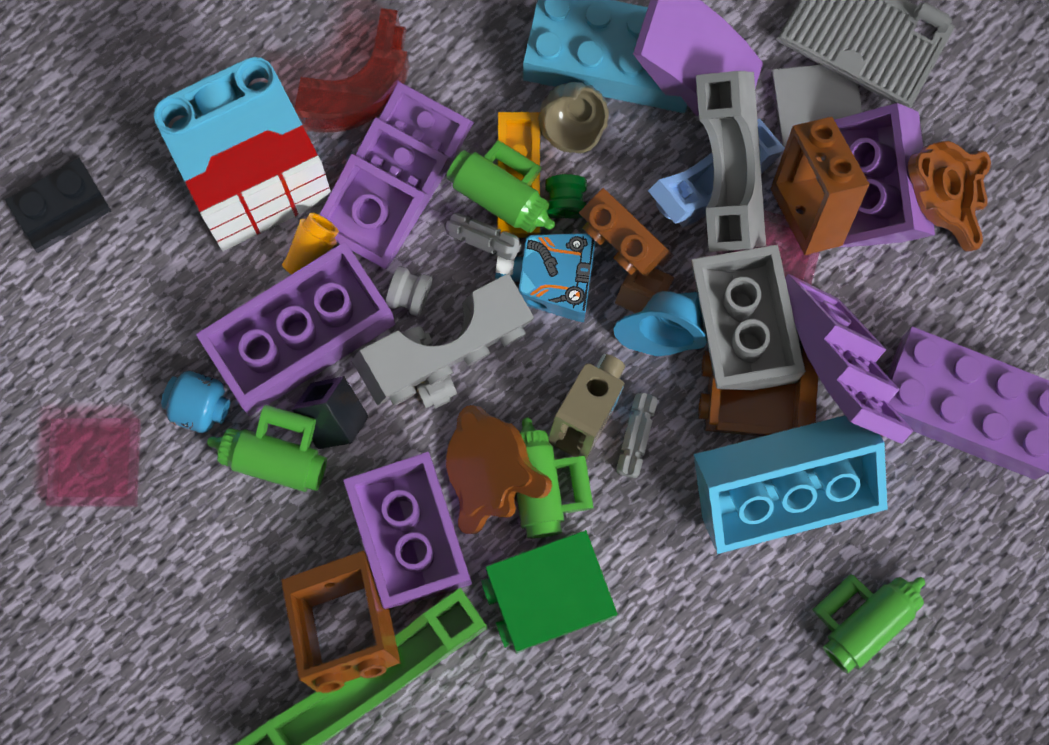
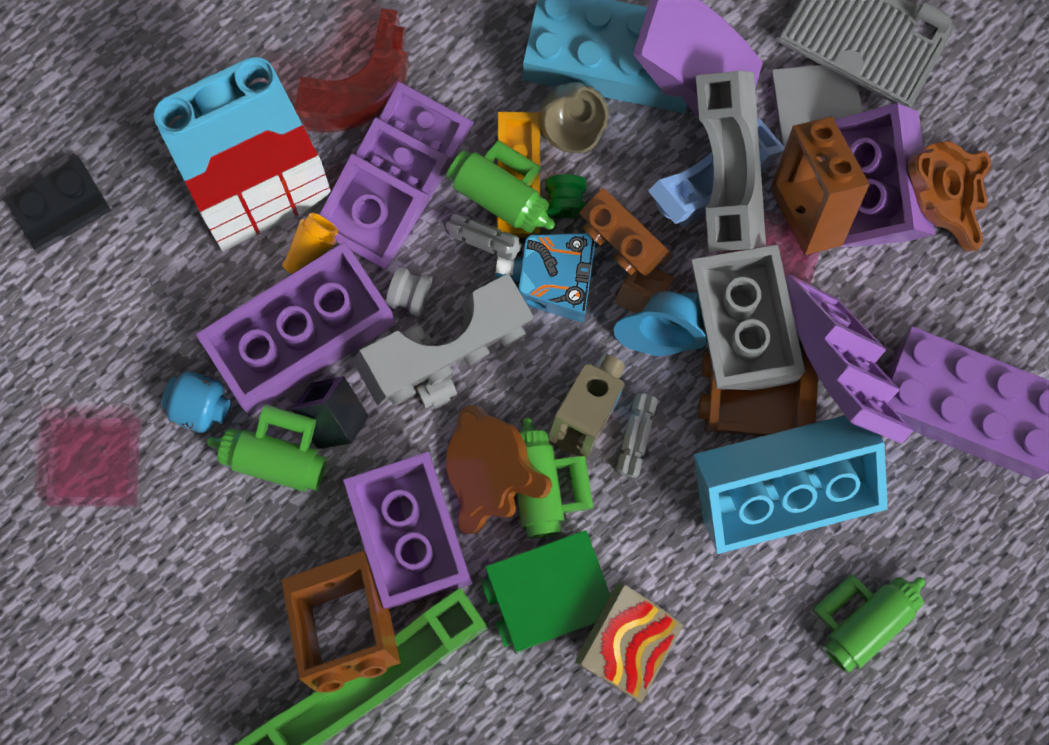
none -> slope [574,583,683,703]

